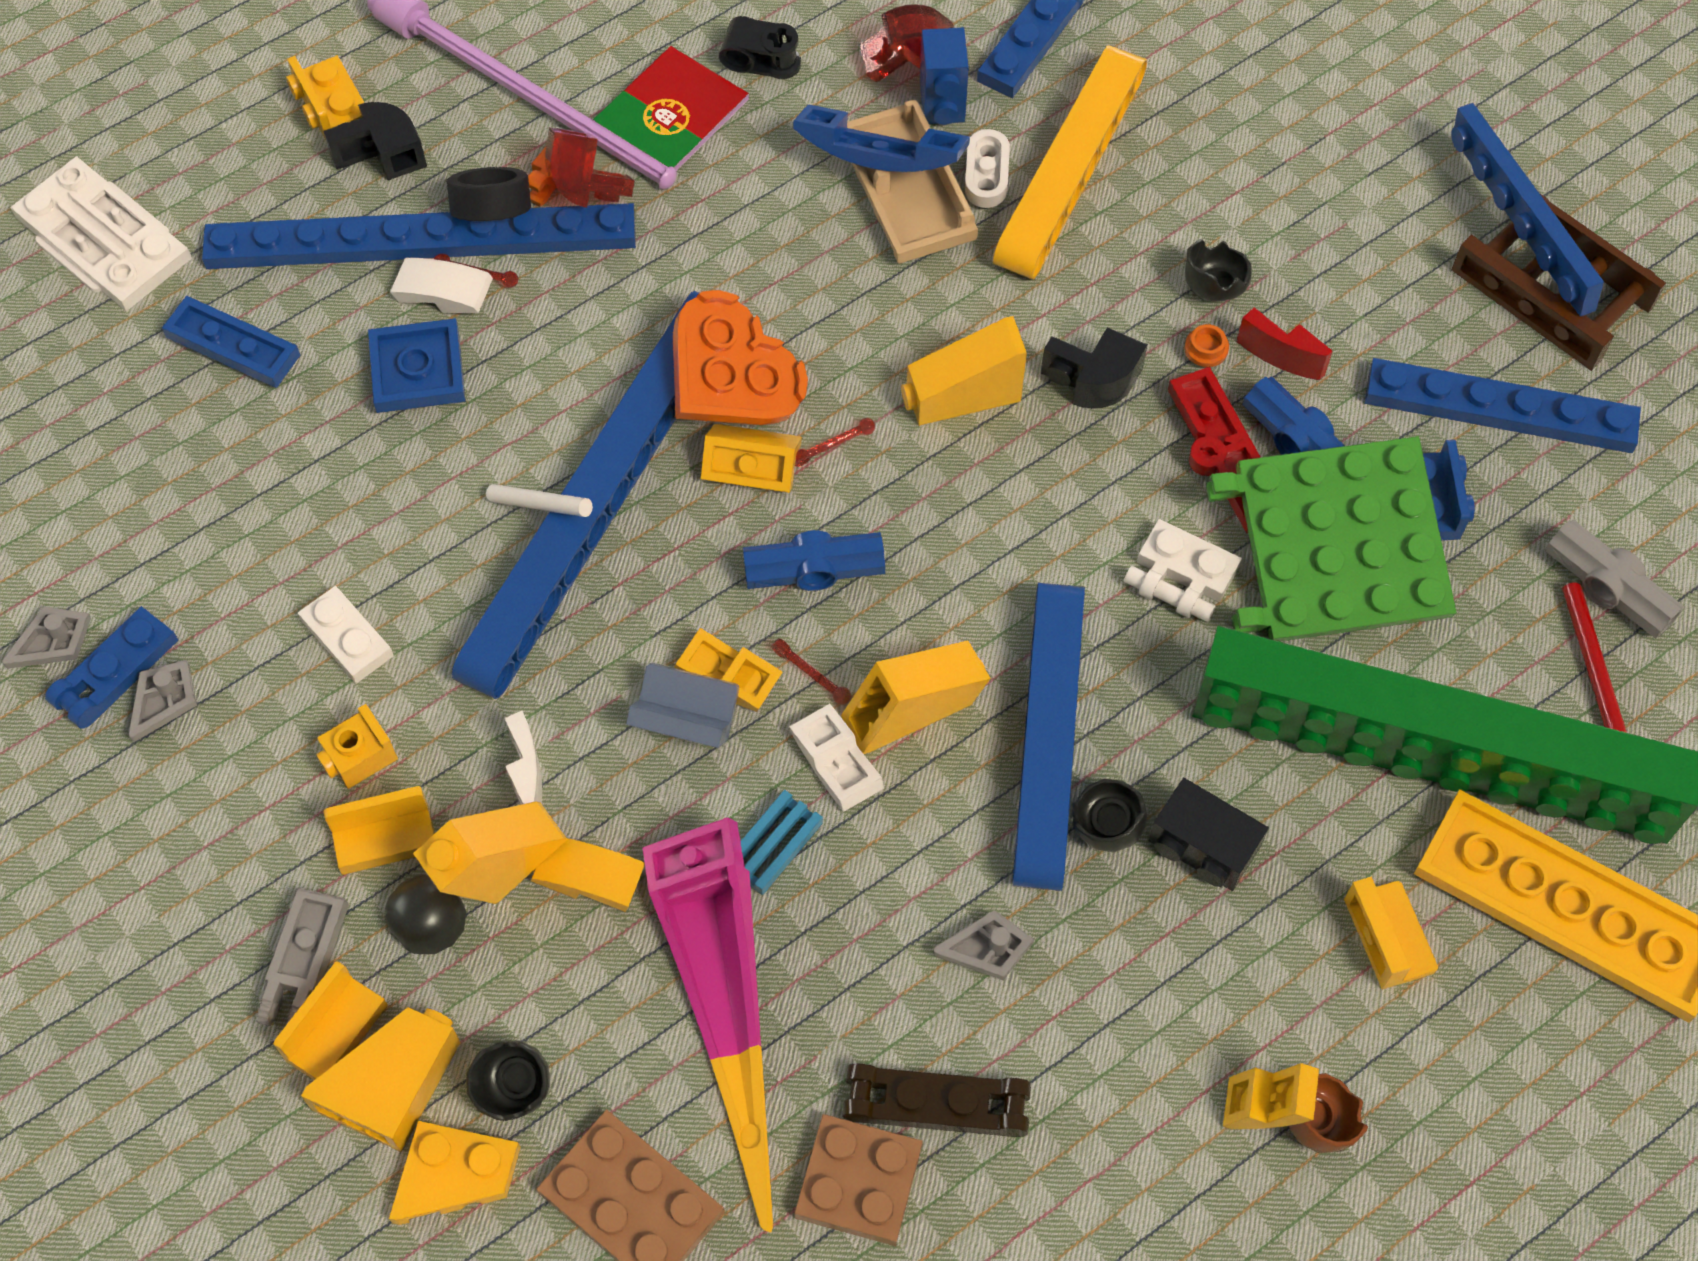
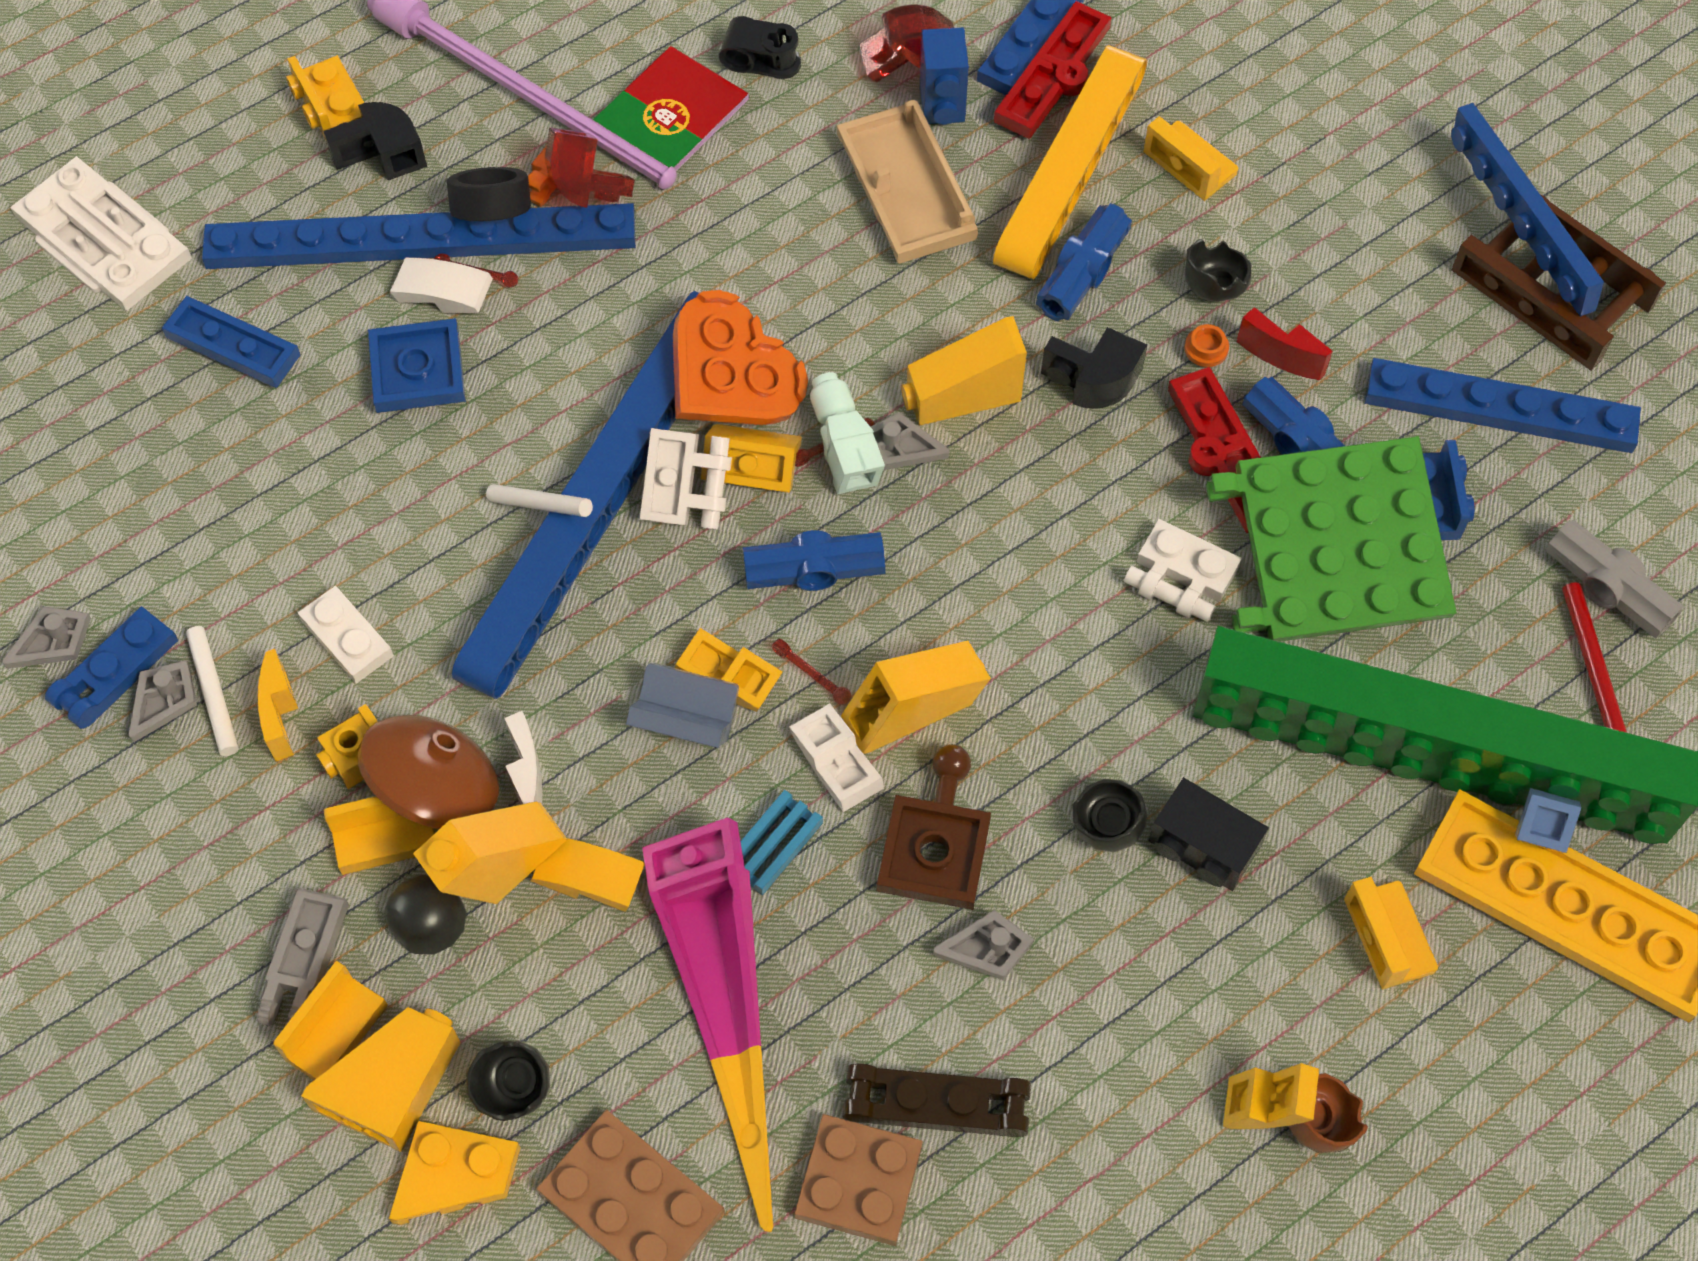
blue slope [793,104,970,172] -> none
white plate [965,129,1010,208] -> none
blue beam [1013,582,1085,891] -> none
none -> white bar [186,626,239,756]
none -> yellow slope [258,649,298,762]
none -> dark orange dish [357,715,499,829]
none -> white plate [640,428,732,529]
none -> light aqua piece [810,372,885,495]
none -> light grey piece [871,412,950,470]
none -> reddish brown plate [876,744,991,910]
none -> red hinge [994,1,1112,139]
none -> blue piece [1036,203,1132,322]
none -> yellow panel [1143,116,1238,201]
none -> medium blue plate [1516,788,1582,853]

